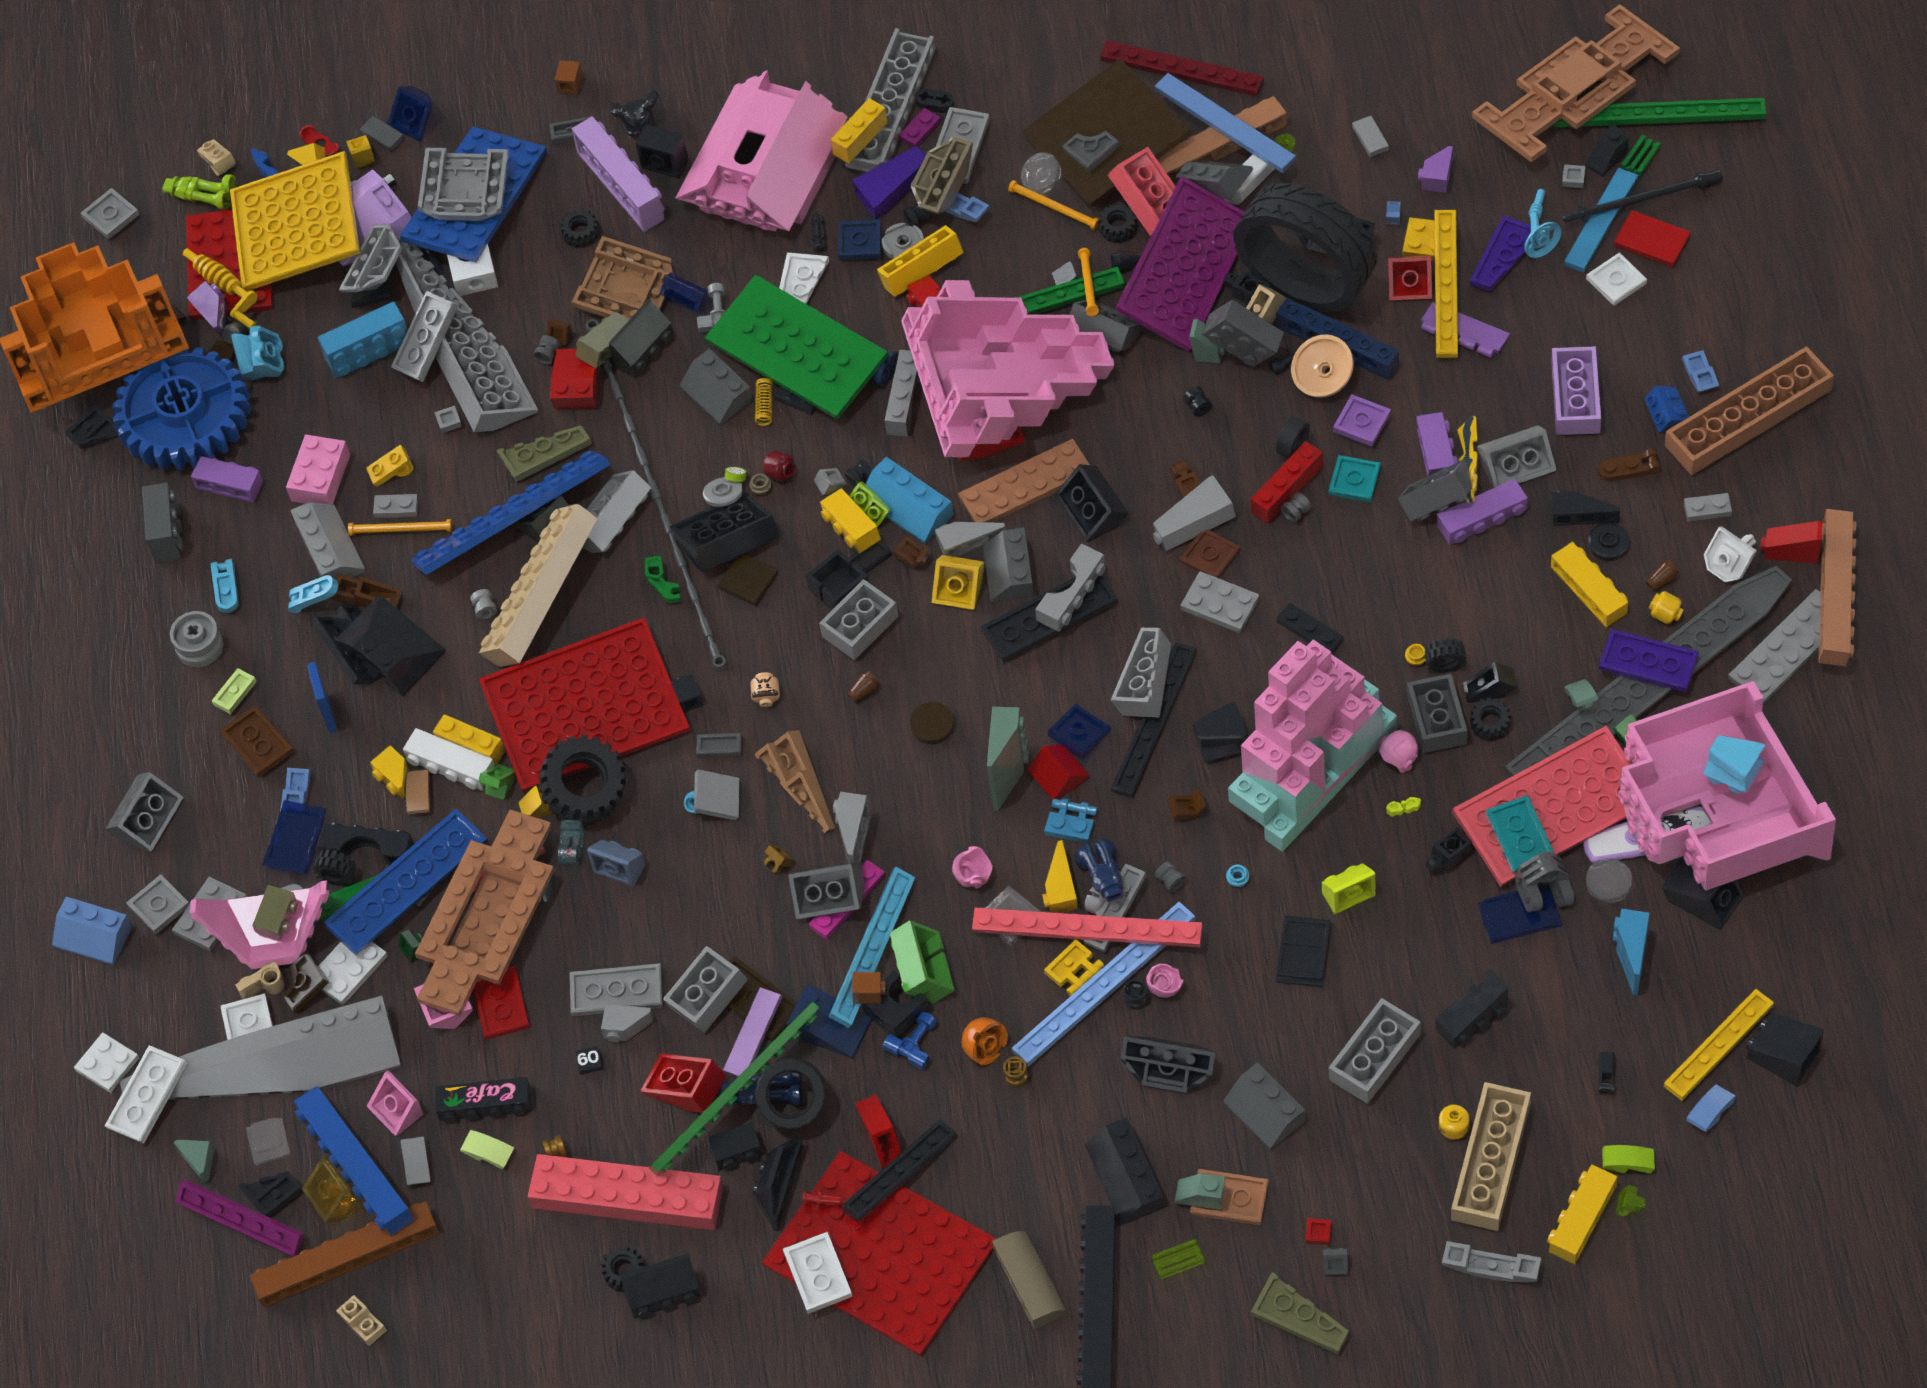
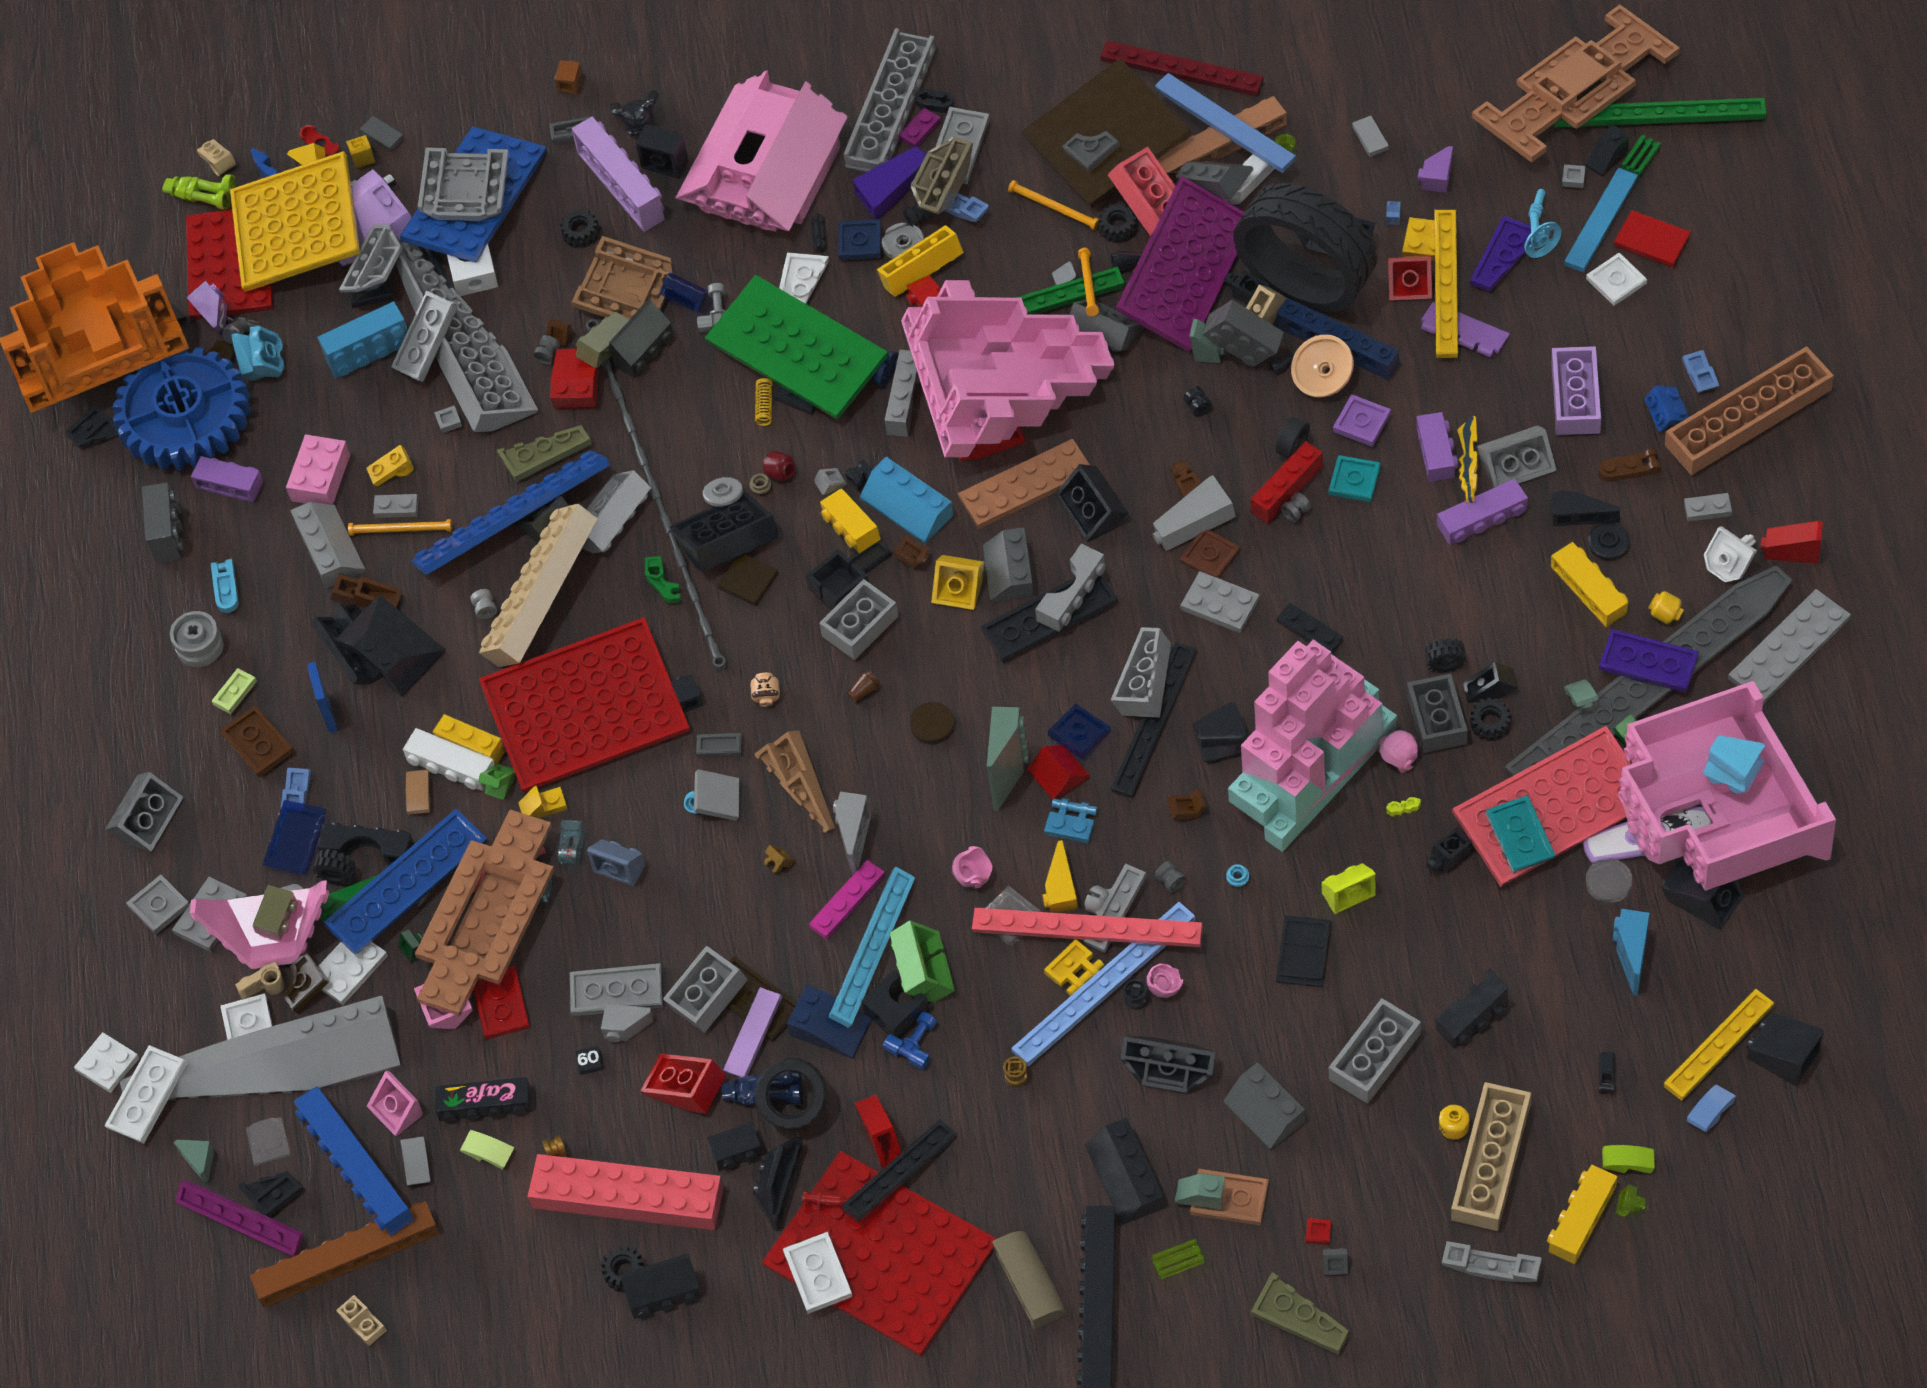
medium blue slope [52,897,132,965] -> none
light grey plate [81,188,140,240] -> none
yellow piece [183,248,257,329] -> none
medium azure plate [288,575,338,613] -> none
clear yellow slope [302,1156,357,1223] -> none
yellow slope [370,745,409,799] -> none
clear blue slope [387,86,433,141] -> none
black tyre [539,735,626,825] -> none
green plate [649,1002,819,1174] -> none
dark grey slope [680,348,753,426] -> none
lime tile [724,467,747,482] -> none
dark grey slope [788,861,865,919] -> none
yellow brick [830,98,888,164] -> none
lime slope [849,481,890,527] -> none
dark orange brick [852,972,886,1003] -> none
light grey slope [935,522,1006,557] -> none
orange cylinder [961,1017,1008,1065] -> none
clear tile [1021,152,1061,193] -> none
dark blue piece [1075,839,1124,902] -> none
dark grey slope [1398,459,1472,522] -> none
yellow plate [1405,644,1426,666] -> none
clear blue piece [1478,885,1562,944] -> none
dark grey piece [1515,851,1574,912] -> none
black bar [1562,169,1723,223] -> none
reddish brown cone [1645,560,1679,591] -> none
nougat brick [1819,509,1856,666] -> none

